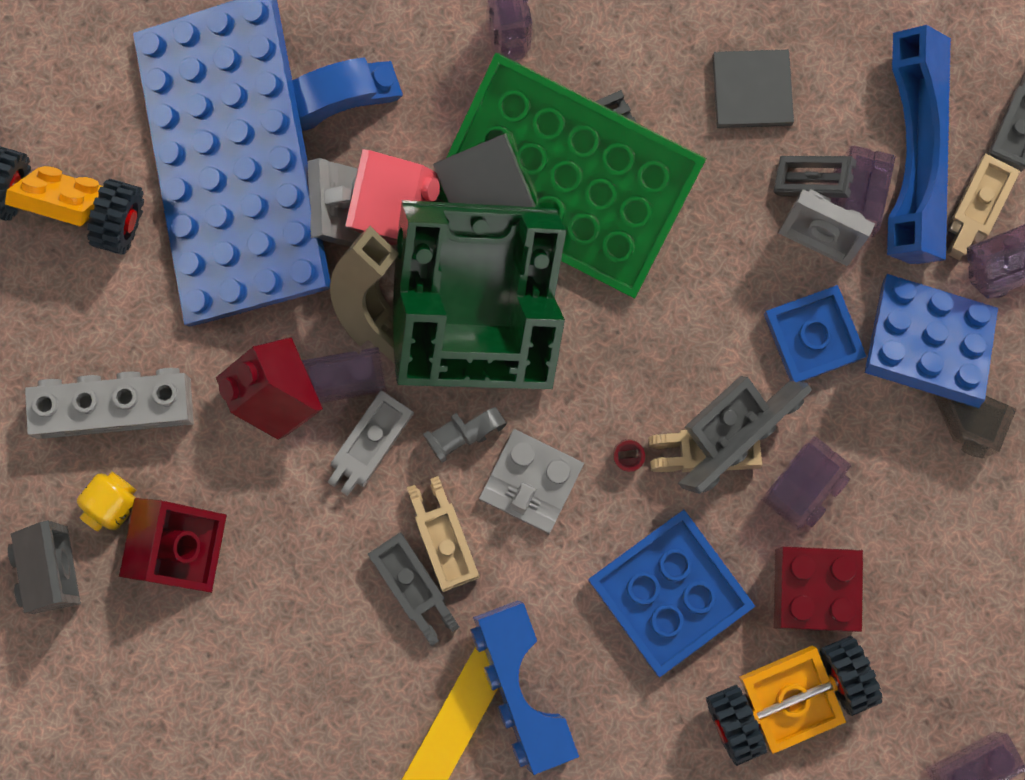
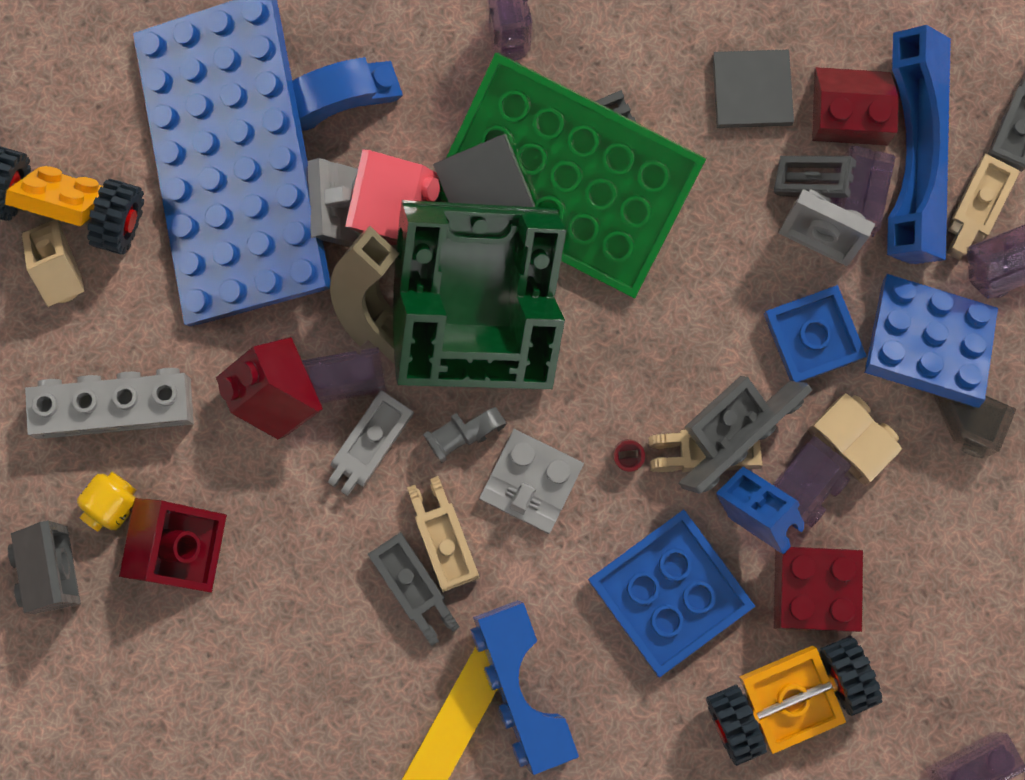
none -> tan slope [22,219,84,307]
none -> blue hinge [716,467,804,554]
none -> tan brick [807,393,902,485]
none -> dark red slope [812,67,898,146]

